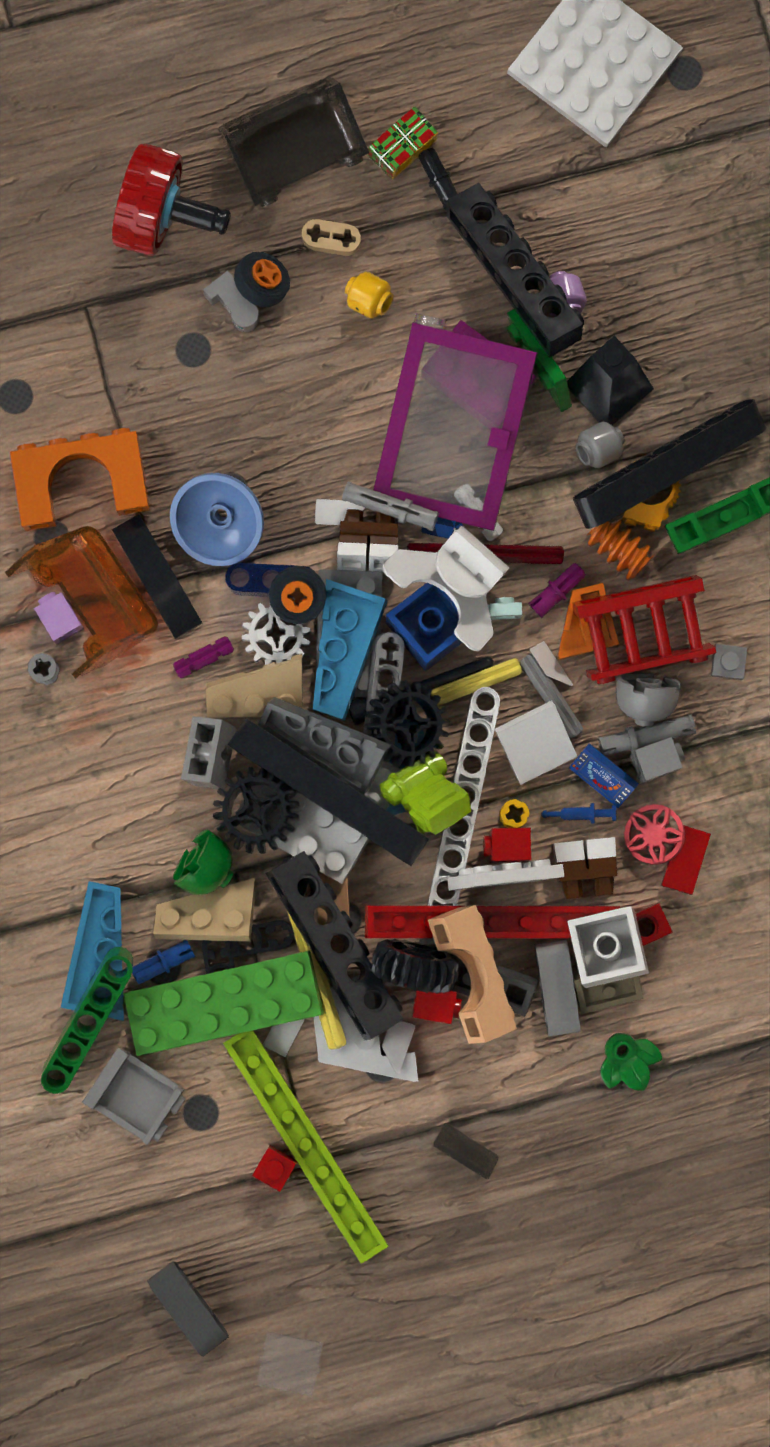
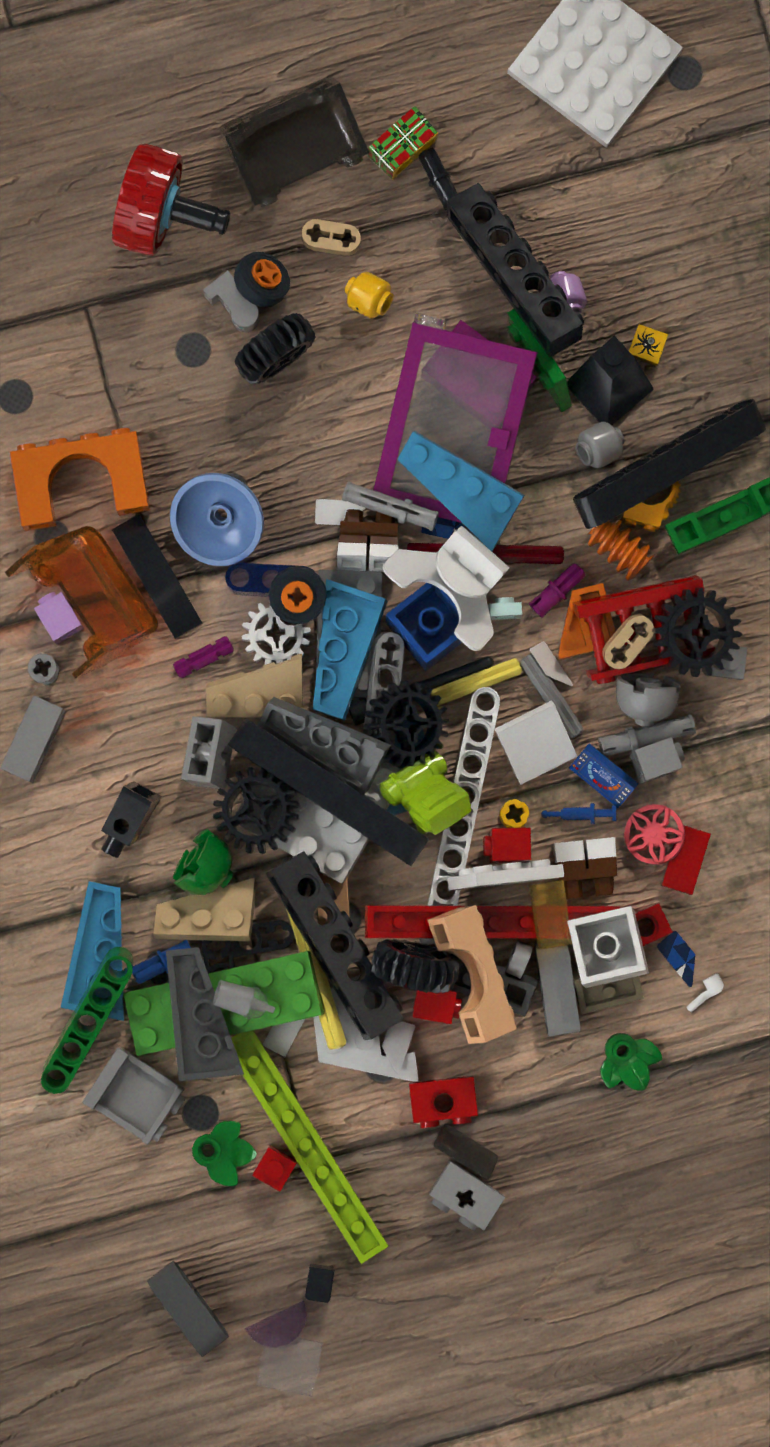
none -> light grey piece [0,696,66,783]
none -> black torso [101,781,162,858]
none -> dark grey wing [166,947,244,1081]
none -> green plate [192,1121,257,1186]
none -> light grey piece [213,980,275,1020]
none -> black gear [235,313,316,384]
none -> clear purple tile [245,1301,307,1348]
none -> black slope [305,1264,335,1303]
none -> dark azure wing [397,431,525,551]
none -> red brick [409,1075,478,1128]
none -> light grey brick [429,1160,505,1231]
none -> light grey beam [505,940,532,978]
none -> clear yellow tile [529,880,572,949]
none -> tan beam [602,614,654,669]
none -> yellow tile [629,324,668,366]
none -> black gear [652,588,742,677]
none -> dark blue sticker [657,931,695,987]
none -> white hand [686,974,724,1013]

